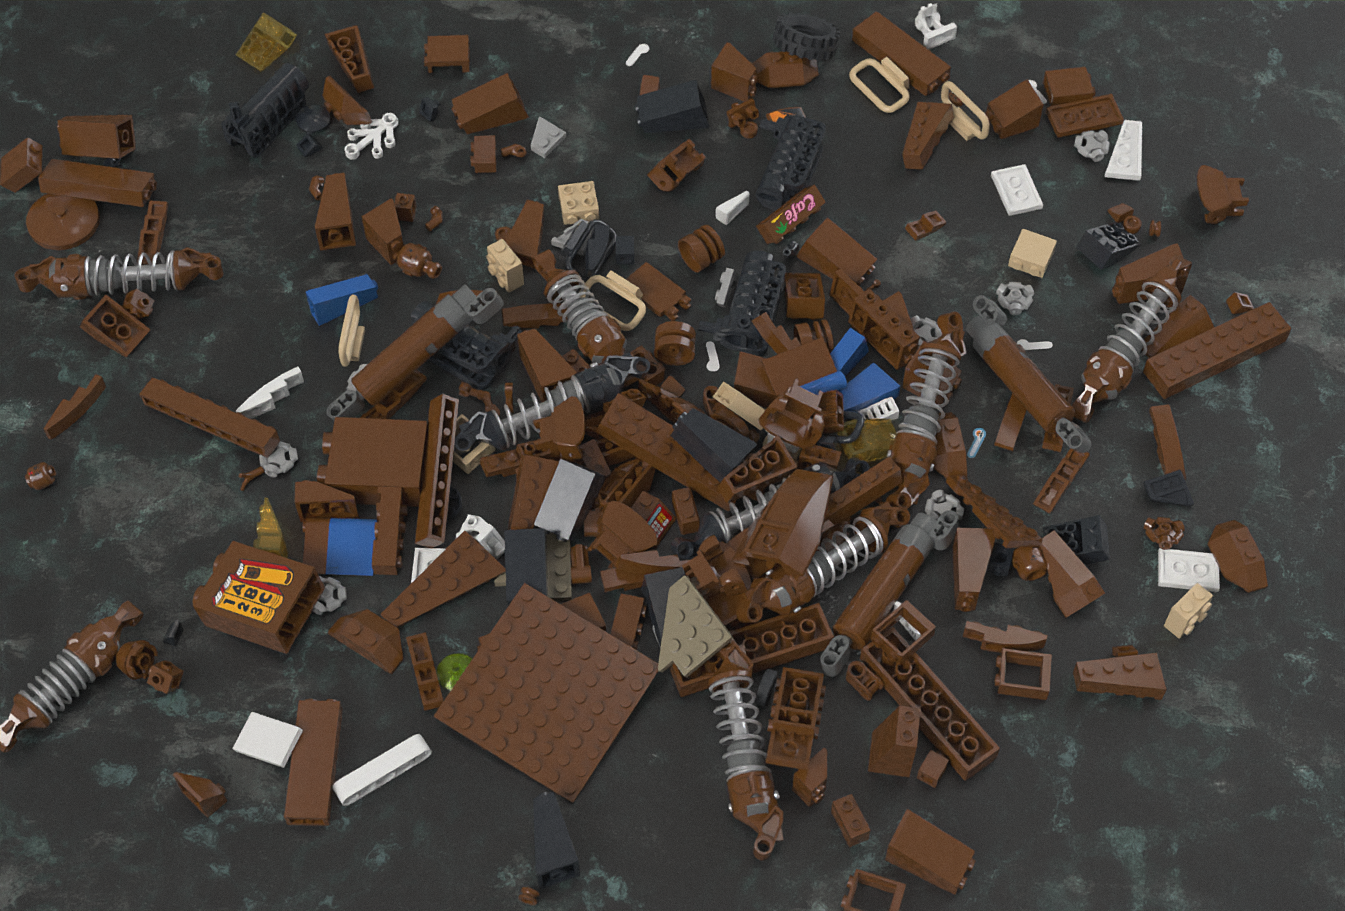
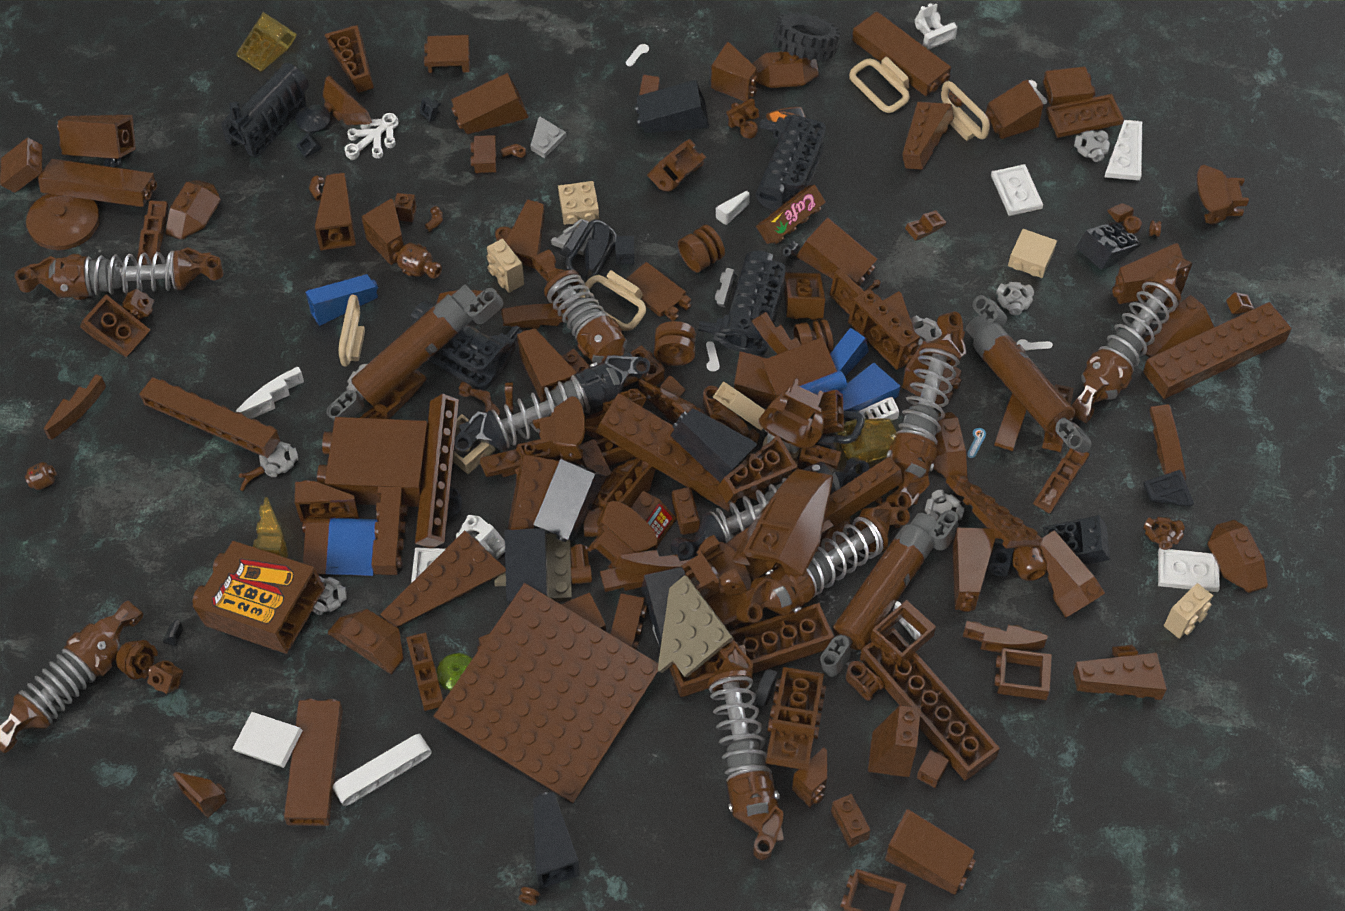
none -> reddish brown wedge [165,180,221,240]

